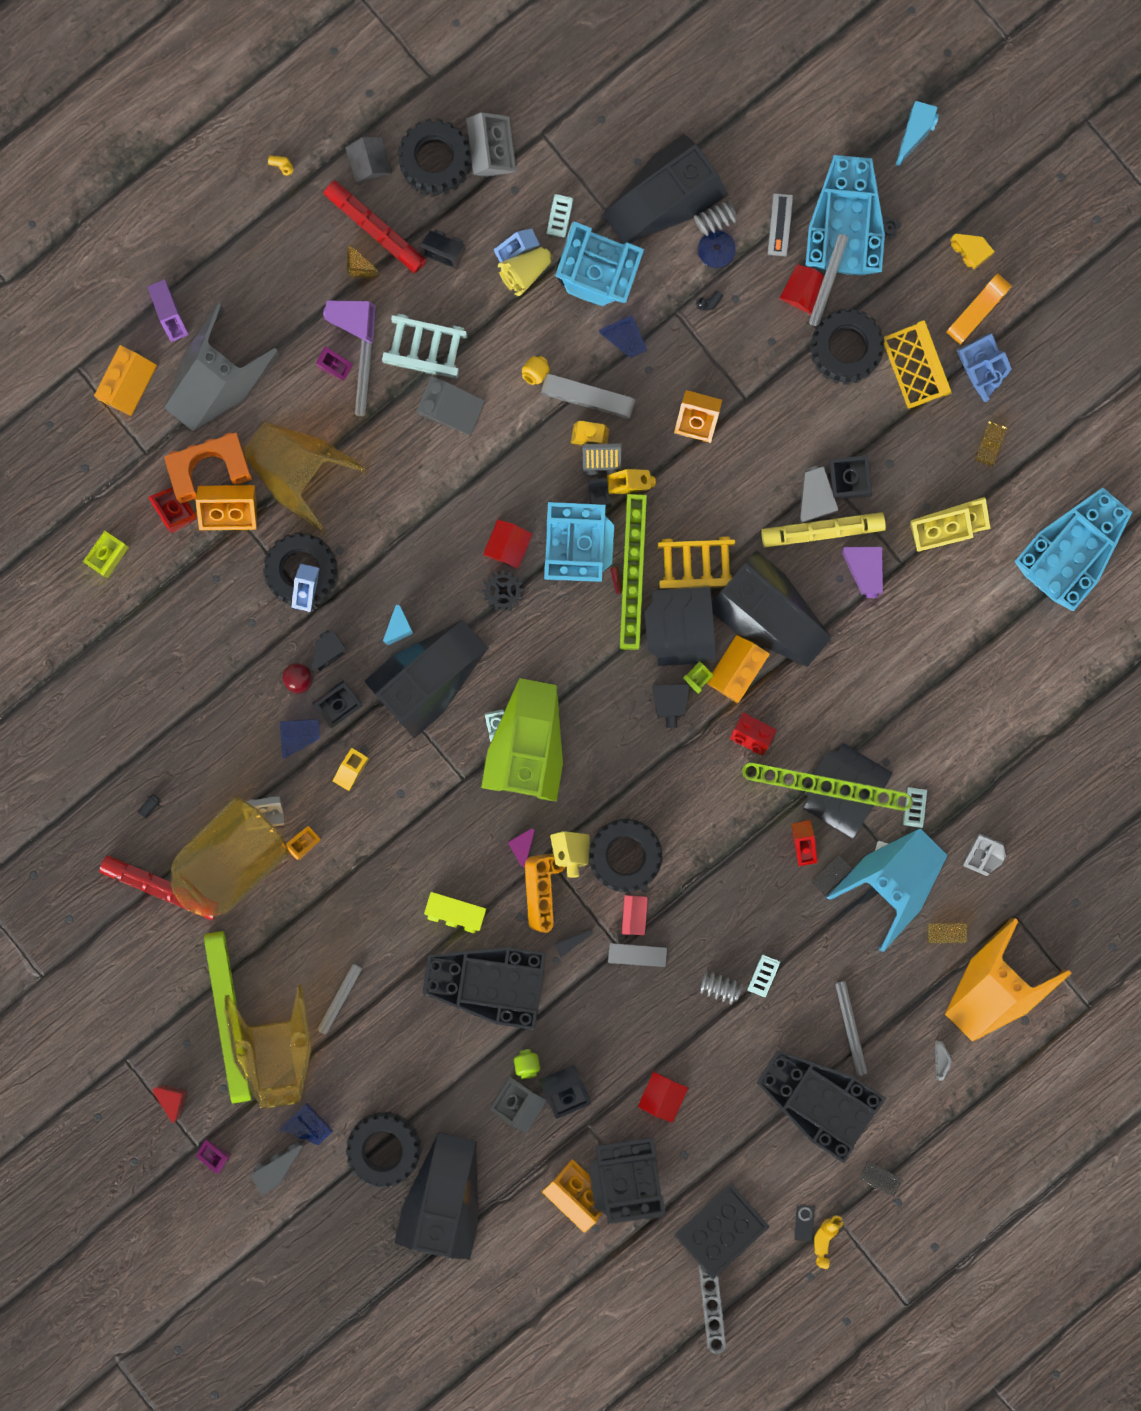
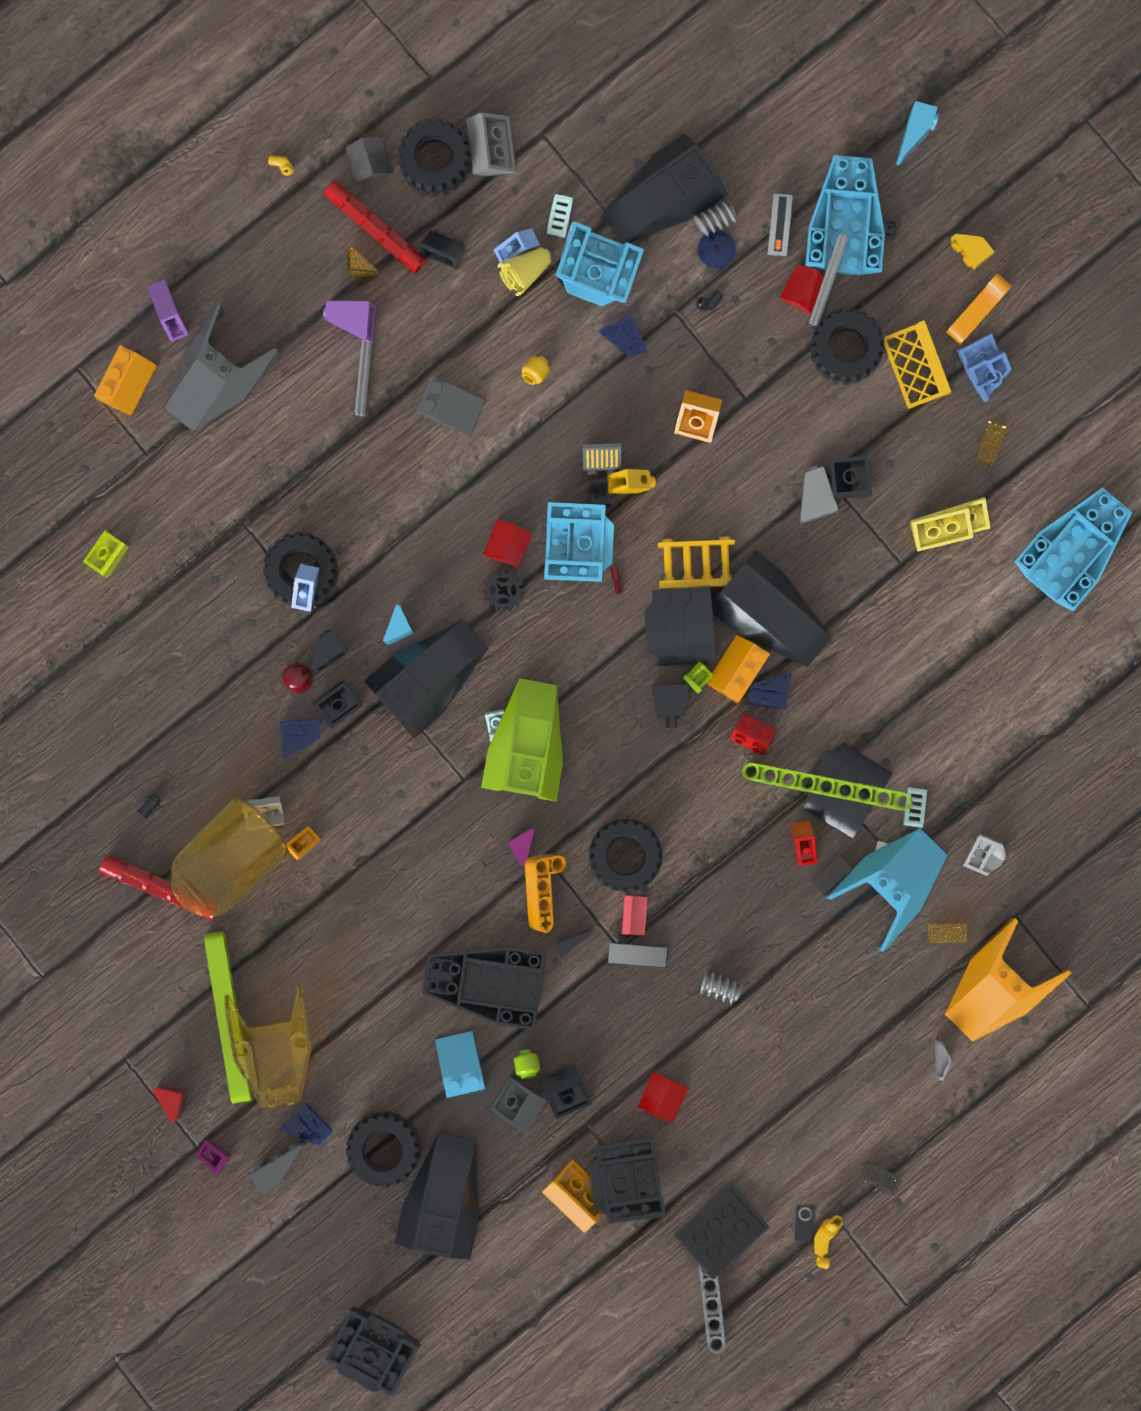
red slope [148,487,197,533] -> none
orange arch [164,433,252,504] -> none
light orange slope [196,485,257,530] -> none
clear yellow windscreen [243,422,368,534] -> none
magenta slope [316,347,353,381] -> none
light grey axle [317,964,362,1034] -> none
yellow slope [333,748,369,791] -> none
light aqua fence [382,314,467,379] -> none
neon yellow brick [424,892,487,933] -> none
light grey beam [541,374,635,419] -> none
light yellow torso [550,831,590,878] -> none
yellow torso [571,421,609,445] -> none
lime brick [620,494,647,650] -> none
light aqua slope [747,955,780,997] -> none
black wedge [756,1050,886,1164] -> none
light yellow piece [761,512,885,548] -> none
light grey axle [835,981,867,1076] -> none
medium lavender slope [842,547,883,598] -> none
none -> black slope [324,1306,421,1397]
none -> medium azure slope [435,1031,486,1098]
none -> clear blue wing [748,672,791,710]

